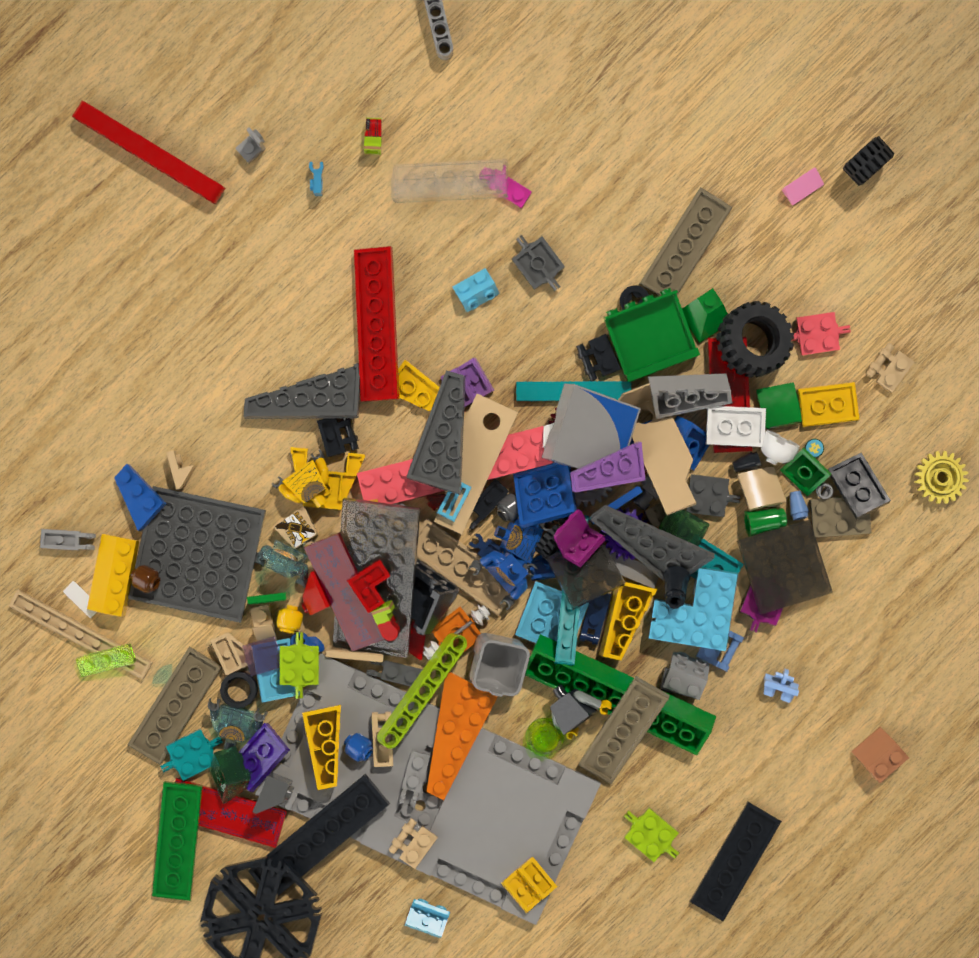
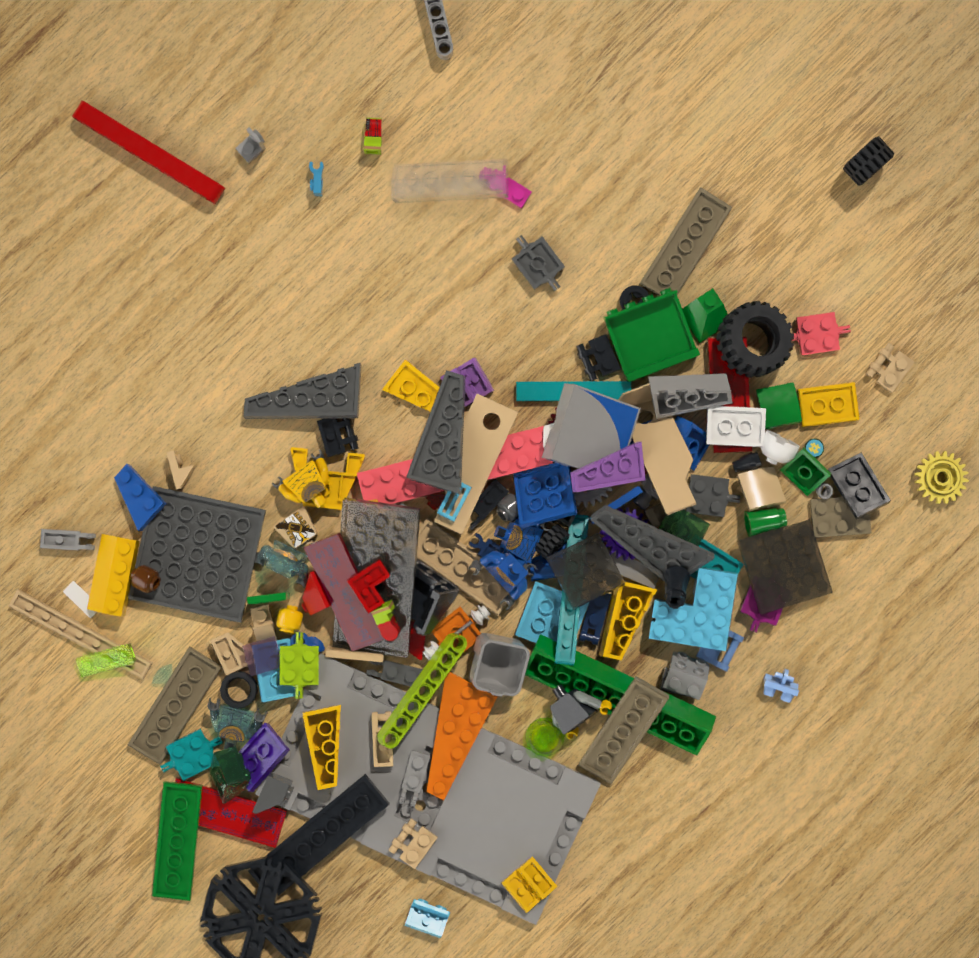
blue head [344,733,373,762] -> none
red plate [354,246,400,402] -> none
medium azure bracket [453,268,499,312] -> none
magenta bracket [554,509,605,568] -> none
lime plate [624,807,679,862] -> none
black tile [690,801,782,922] -> none
bright pink slope [782,167,824,206] -> none
medium blue cone [789,491,809,520] -> none
nougat slope [851,727,909,783] -> none

